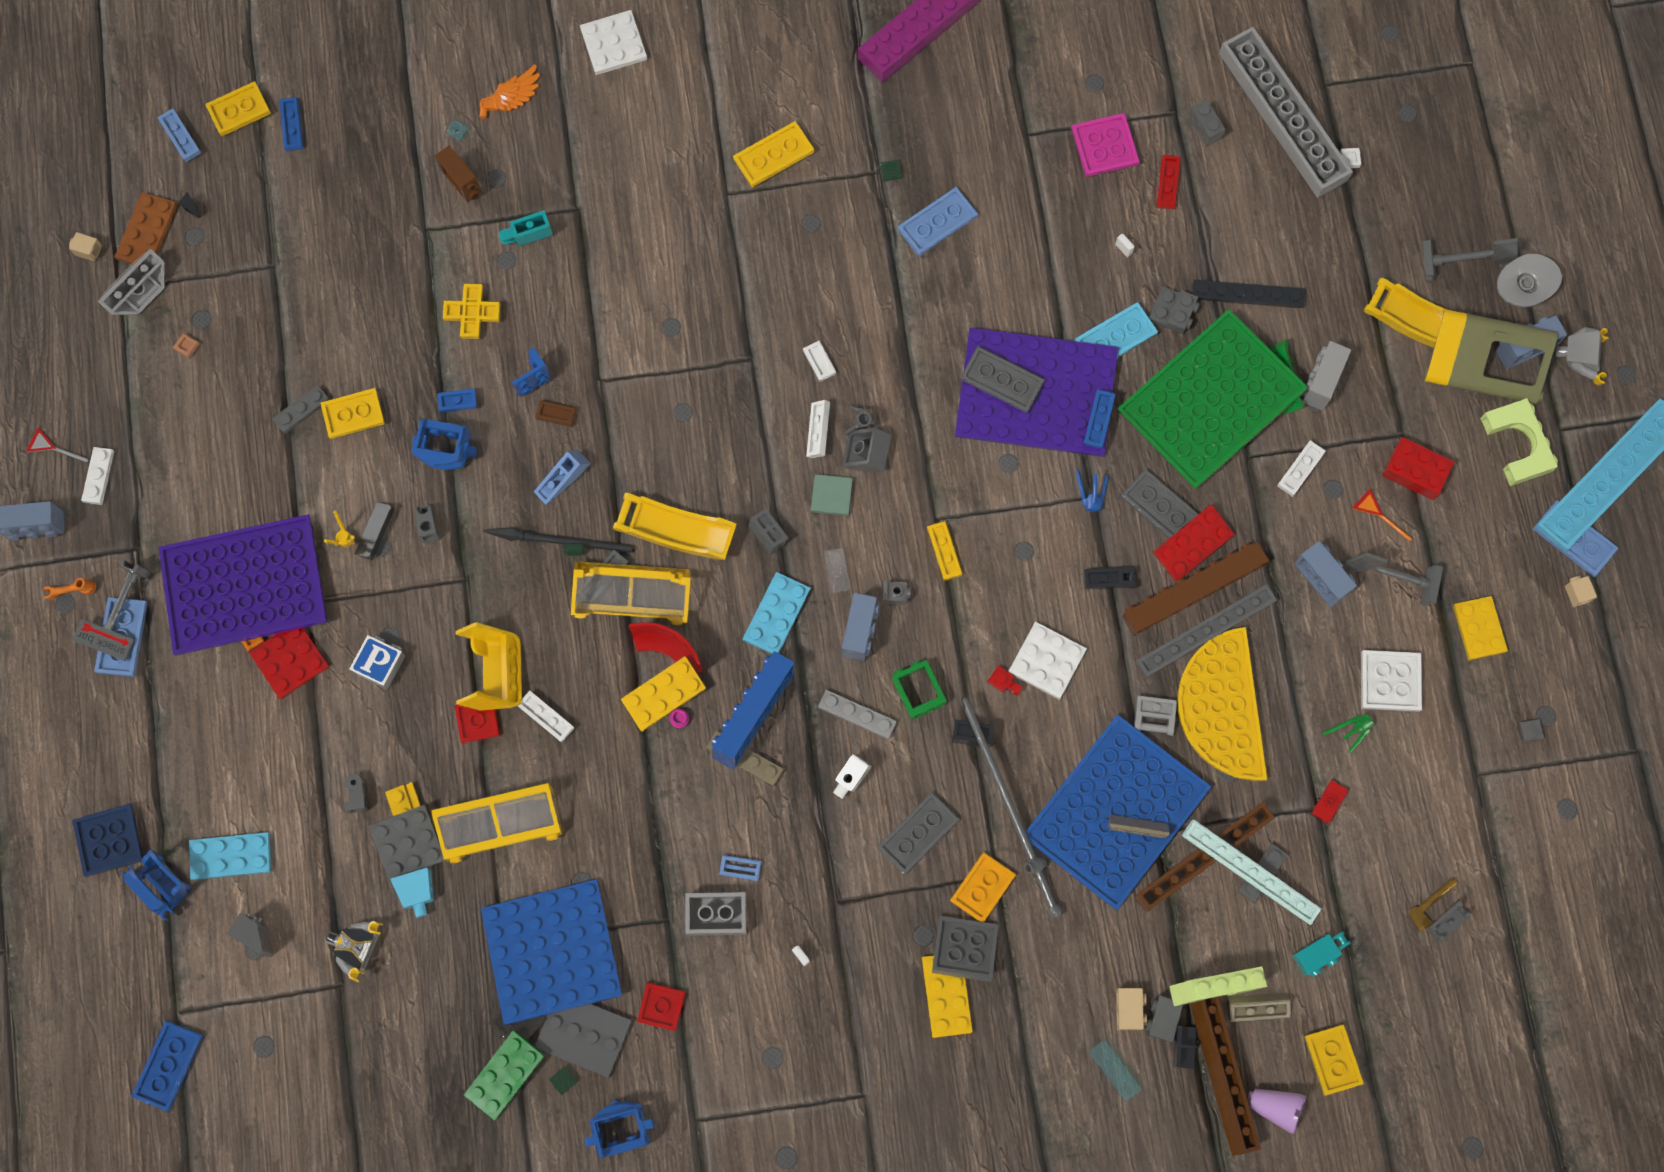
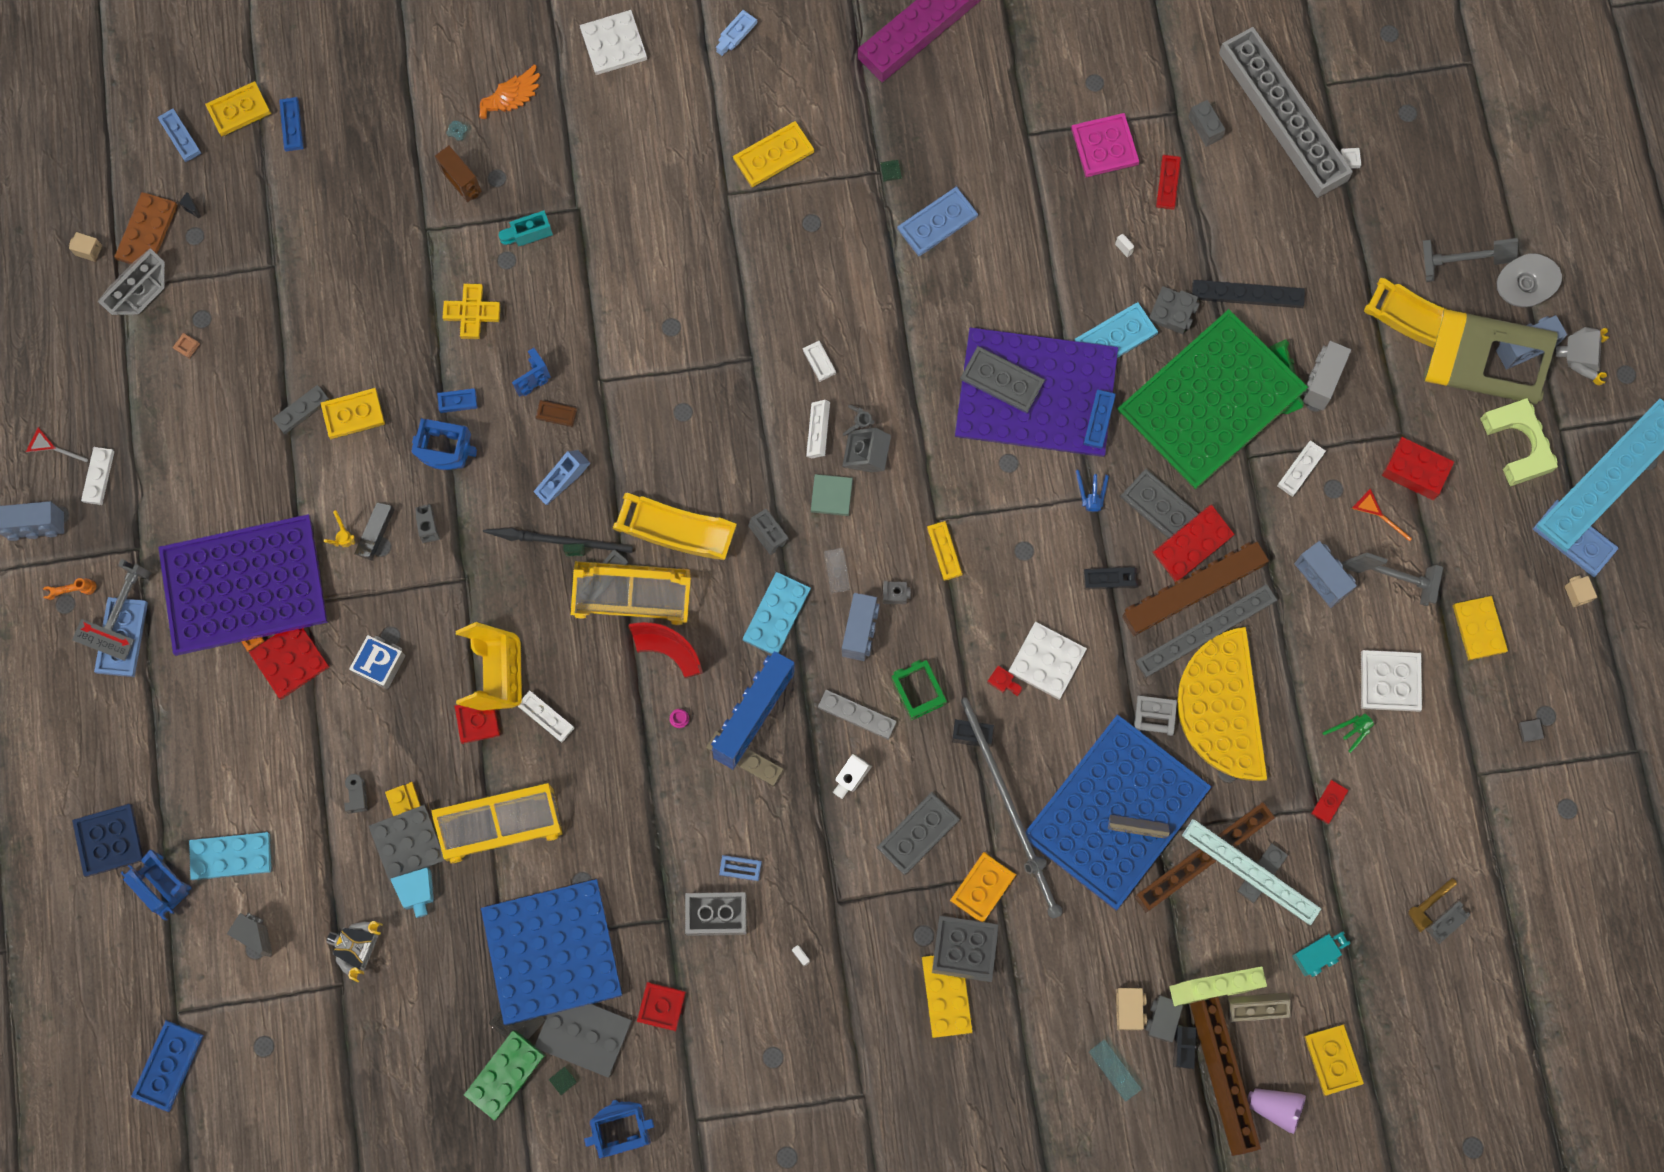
yellow plate [621,656,707,732] -> none
none -> light blue hinge [716,10,757,56]

